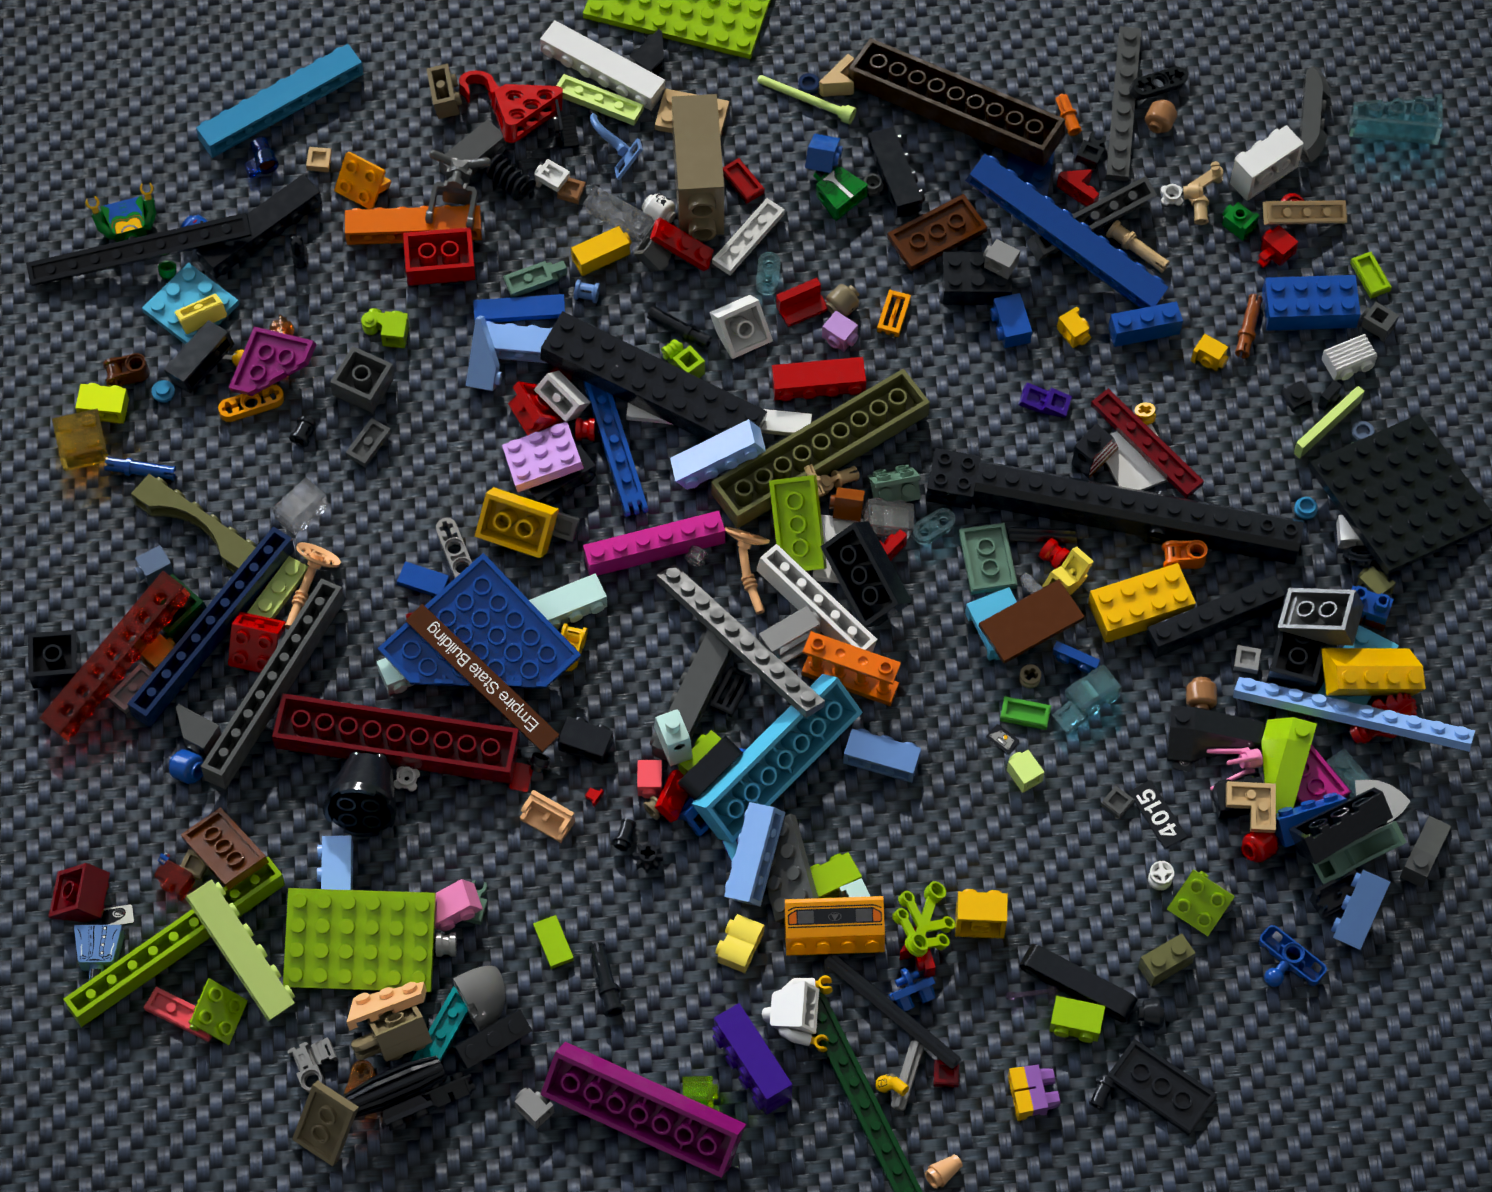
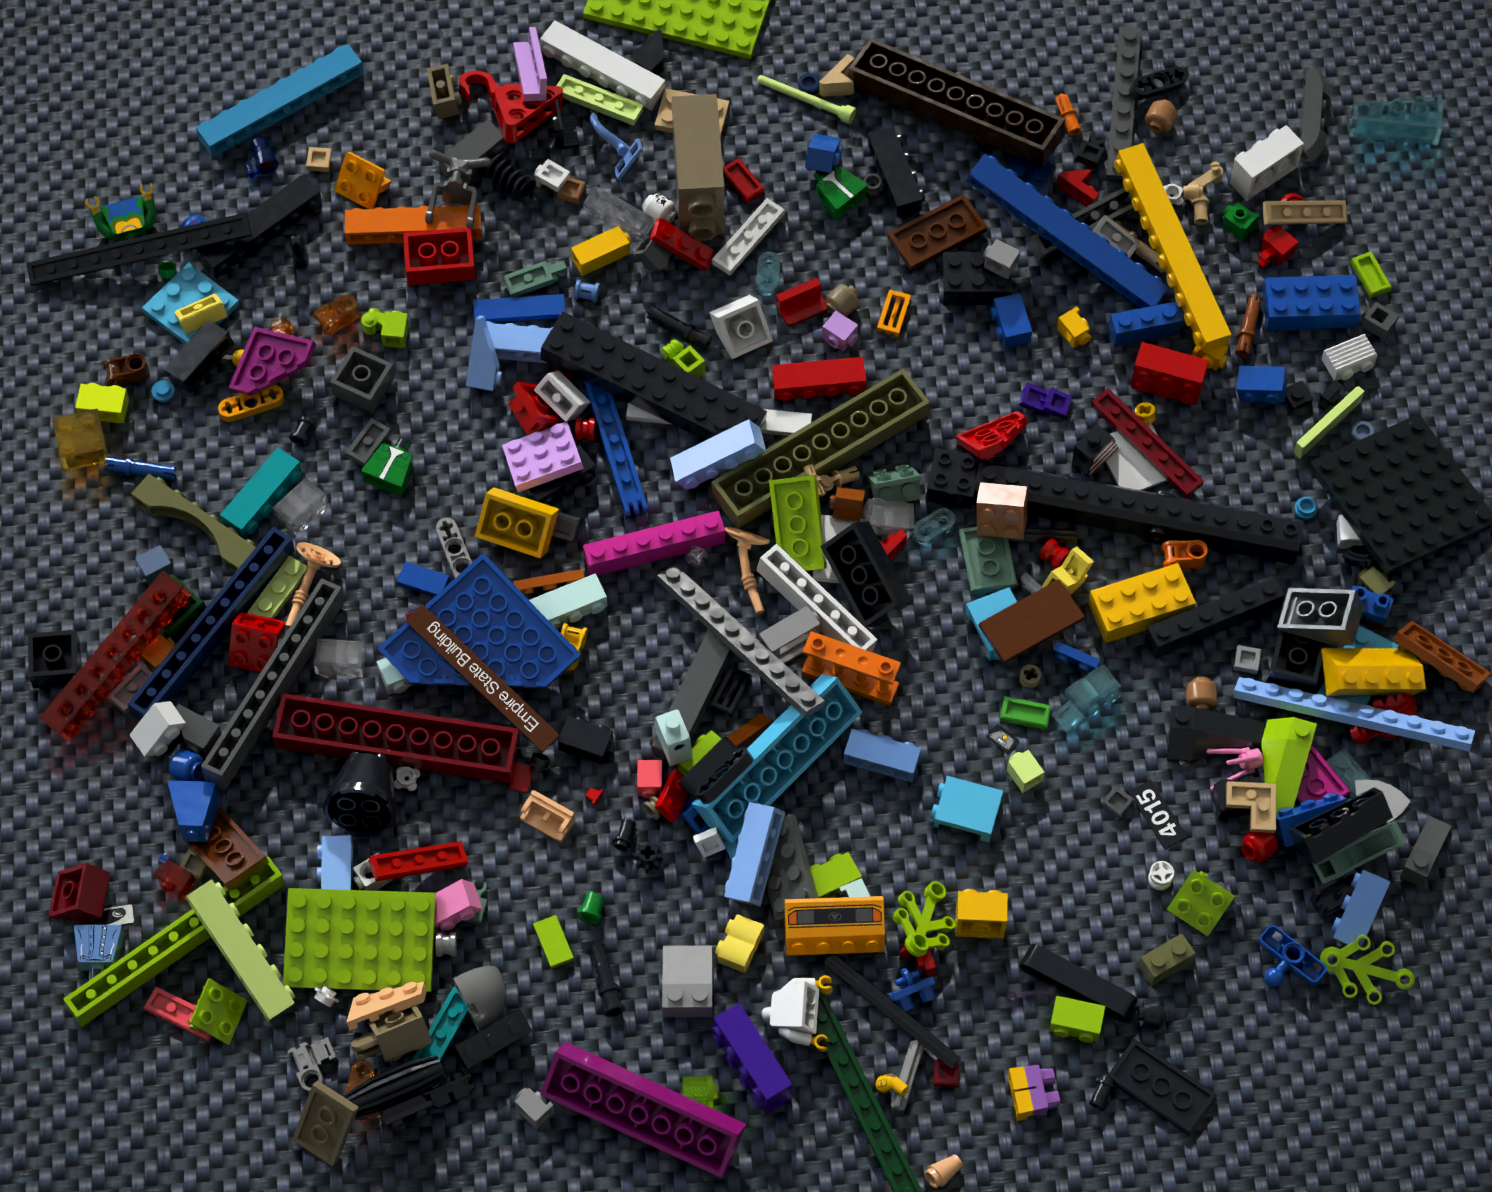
none -> white brick [130,701,186,757]
none -> blue slope [168,780,220,842]
none -> teal brick [220,447,302,540]
none -> clear orange piece [313,295,359,335]
none -> clear brick [314,638,366,679]
none -> white plate [314,986,339,1008]
none -> white brick [352,853,393,891]
none -> green torso [361,439,413,497]
none -> red plate [368,841,469,881]
none -> lavender fence [513,27,547,101]
none -> orange plate [513,569,585,595]
none -> green bush [577,892,605,924]
none -> light grey slope [662,946,712,1017]
none -> white plate [693,827,726,858]
none -> black beam [695,747,754,804]
none -> reddish brown tile [728,713,773,749]
none -> medium azure panel [930,776,1003,843]
none -> red plate [955,411,1028,460]
none -> nougat brick [976,482,1027,539]
none -> light grey plate [1092,215,1140,258]
none -> yellow brick [1114,143,1231,352]
none -> red brick [1130,342,1209,405]
none -> blue brick [1236,366,1288,404]
none -> lime plant [1320,935,1415,1005]
none -> dark orange plate [1393,621,1491,693]

